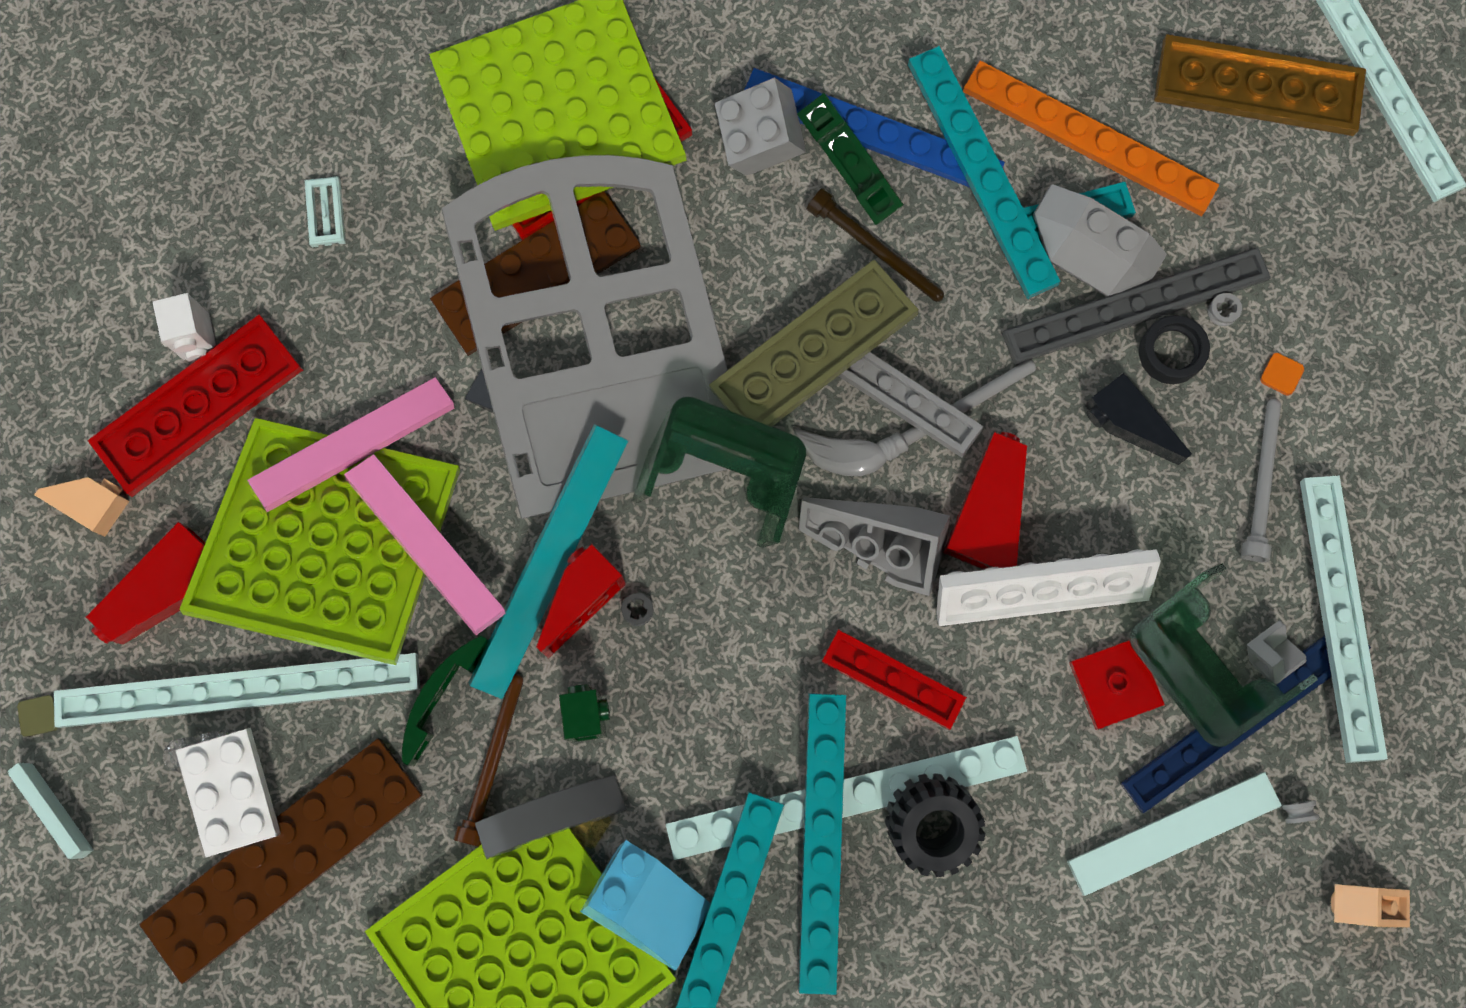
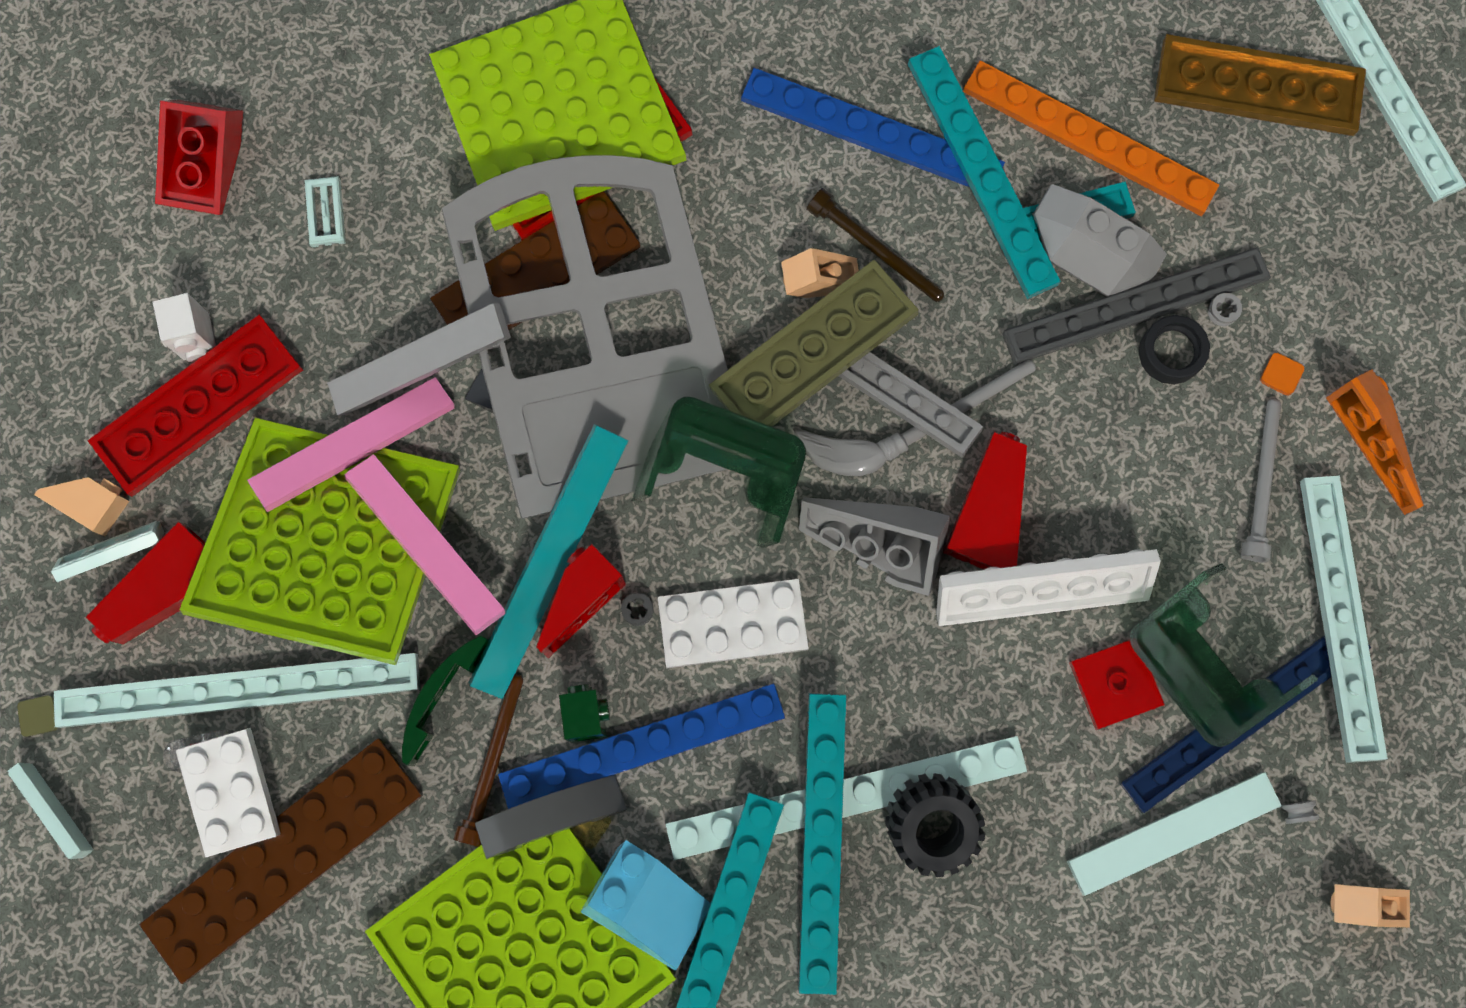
light grey brick [715,77,806,175] -> none
dark green slope [797,93,904,226] -> none
red plate [821,630,967,730] -> none
black slope [1085,373,1192,465] -> none
light grey panel [1247,620,1307,686] -> none
none -> light aqua tile [51,521,164,582]
none -> red slope [155,100,243,215]
none -> light grey tile [327,303,511,415]
none -> blue plate [498,684,785,809]
none -> white plate [658,579,808,668]
none -> light nougat slope [781,248,859,298]
none -> orange wedge [1326,369,1424,515]

